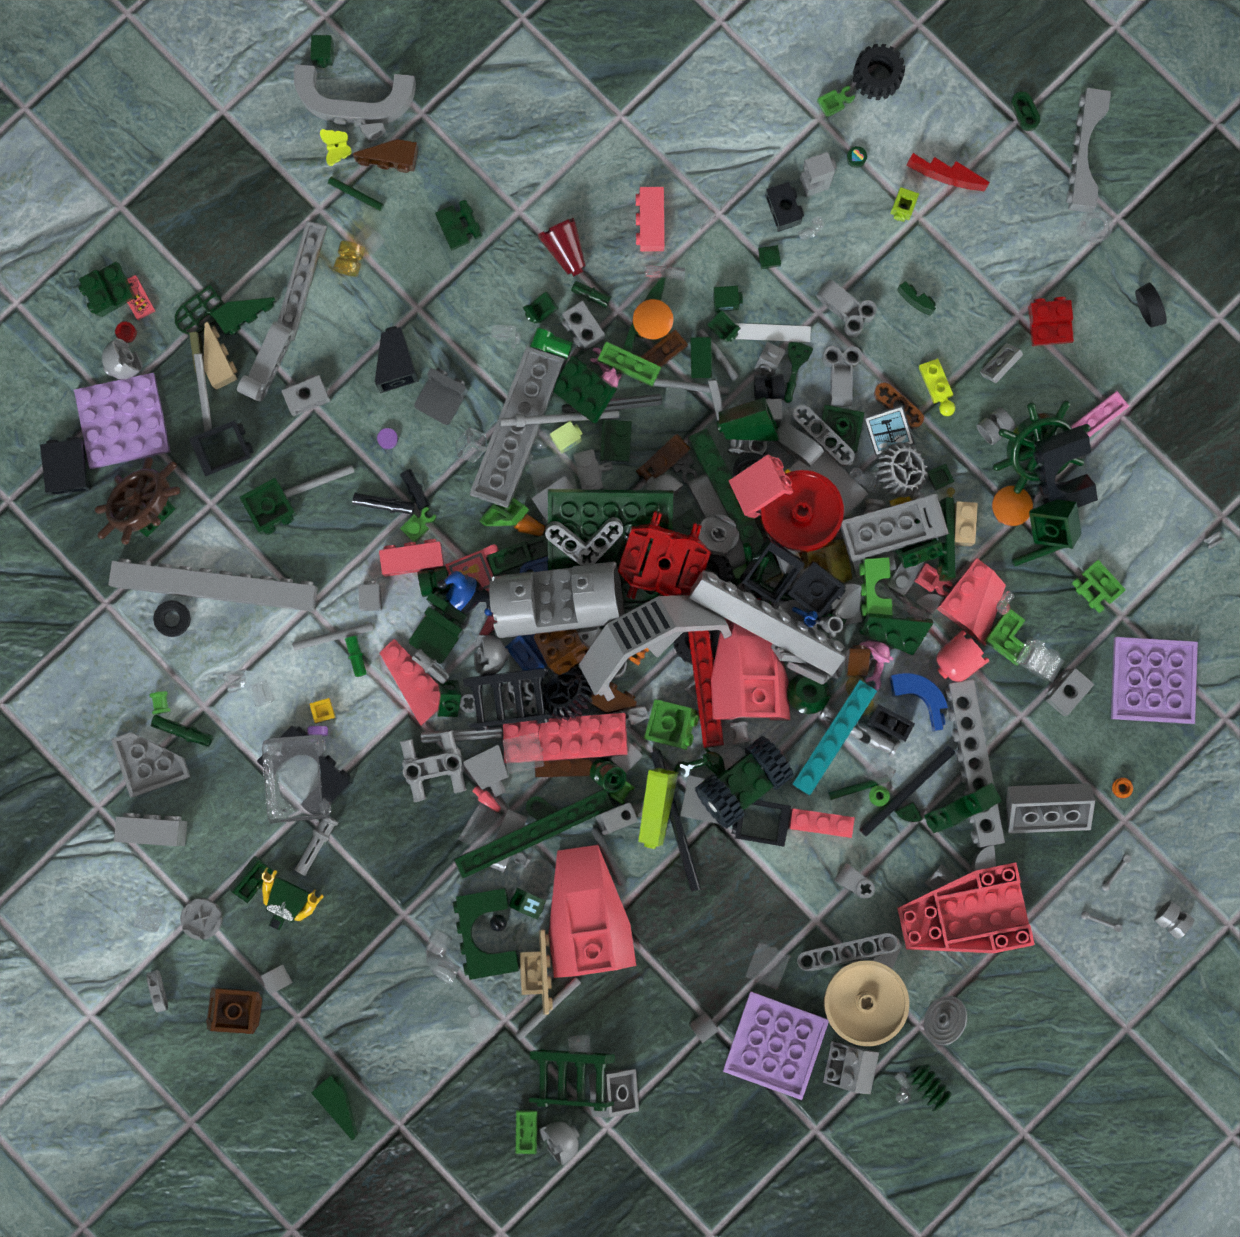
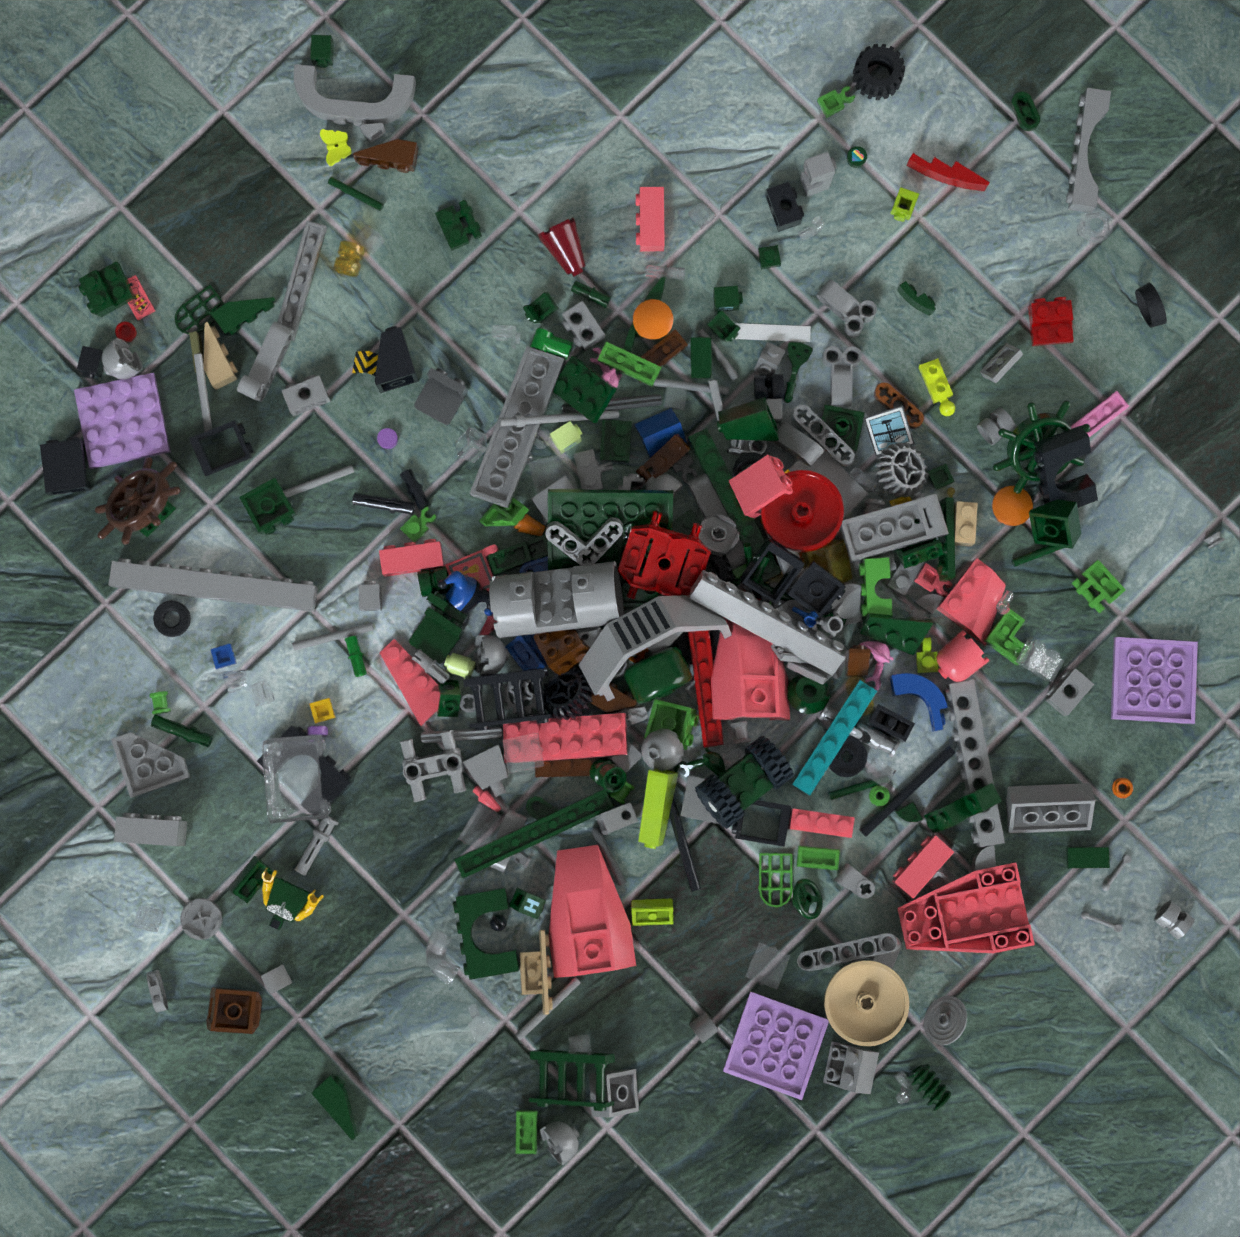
none -> black brick [77,346,104,379]
none -> blue plate [210,644,237,670]
none -> sticker [352,351,378,376]
none -> yellowish green brick [444,653,476,678]
none -> light grey bracket [618,474,644,490]
none -> dark green wheel [624,646,692,704]
none -> lime slope [631,899,673,926]
none -> blue slope [634,408,688,458]
none -> light grey cylinder [641,728,684,771]
none -> bright green window [758,852,793,907]
none -> dark green piece [792,879,823,920]
none -> bright green plate [796,846,840,870]
none -> black plate [829,736,868,777]
none -> coral brick [892,835,954,899]
none -> lime plate [916,637,938,673]
none -> dark green tile [1066,847,1110,869]

